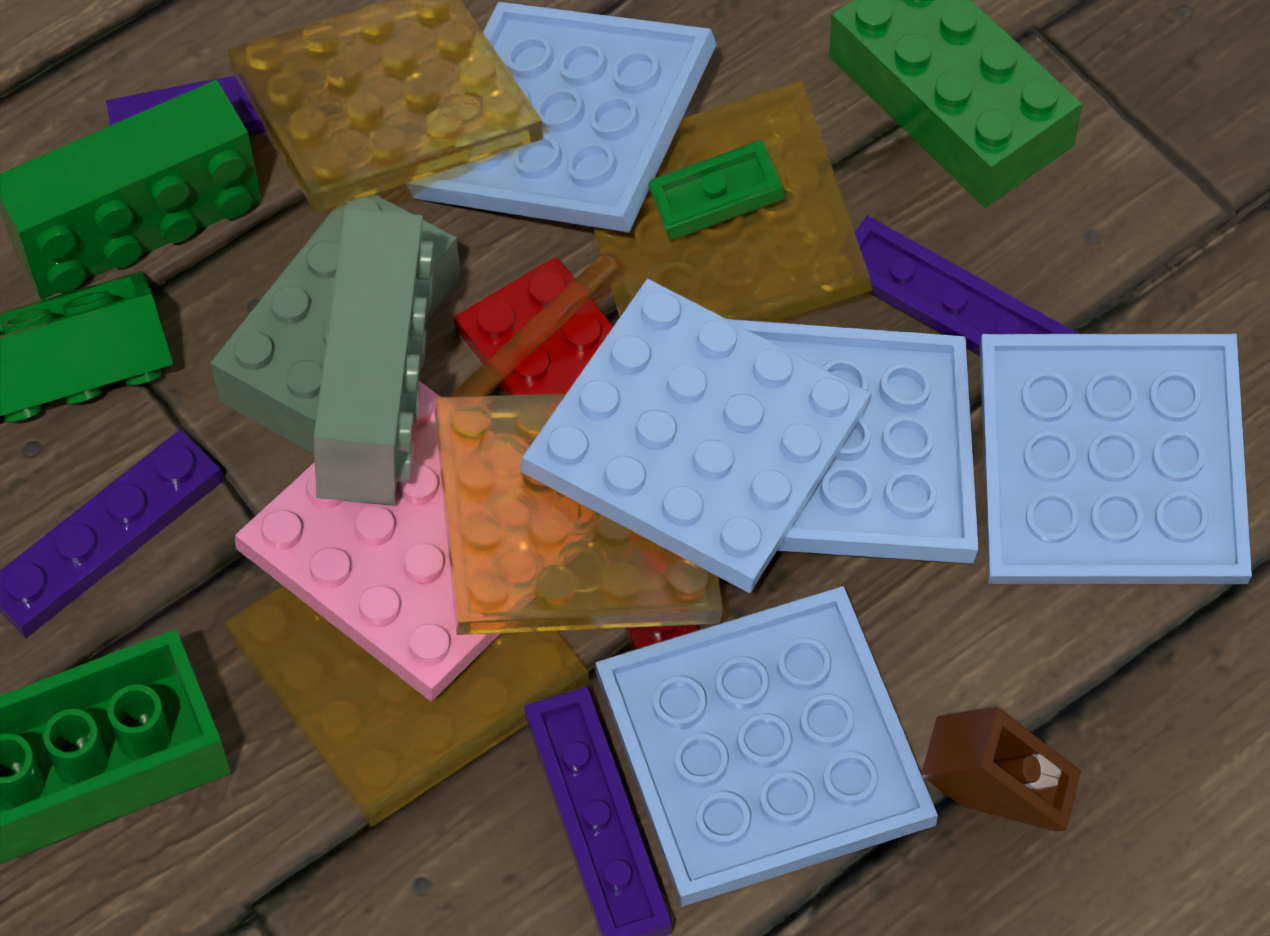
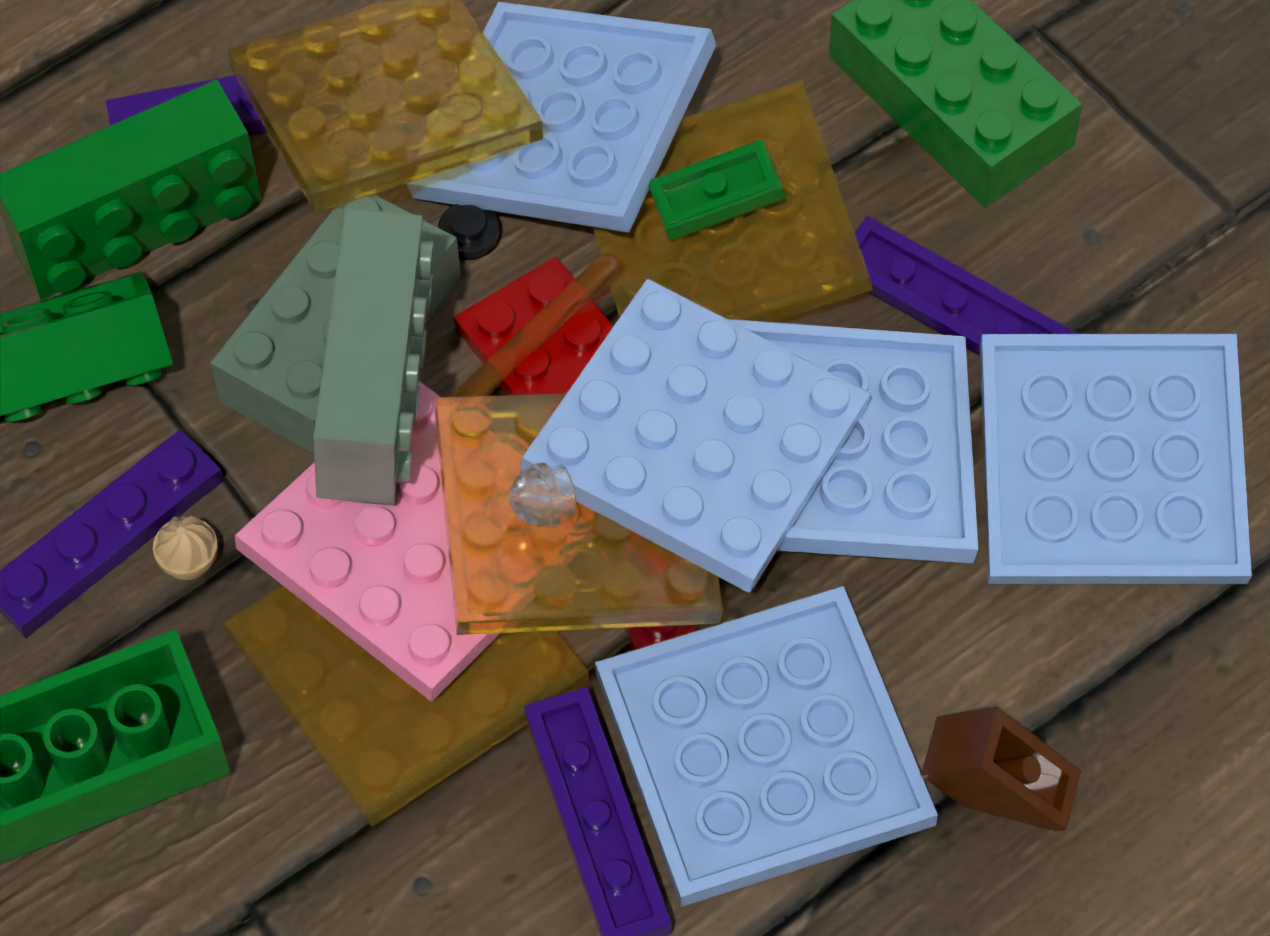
none -> tan plate [153,516,218,580]
none -> black plate [438,204,499,260]
none -> clear plate [509,462,576,528]

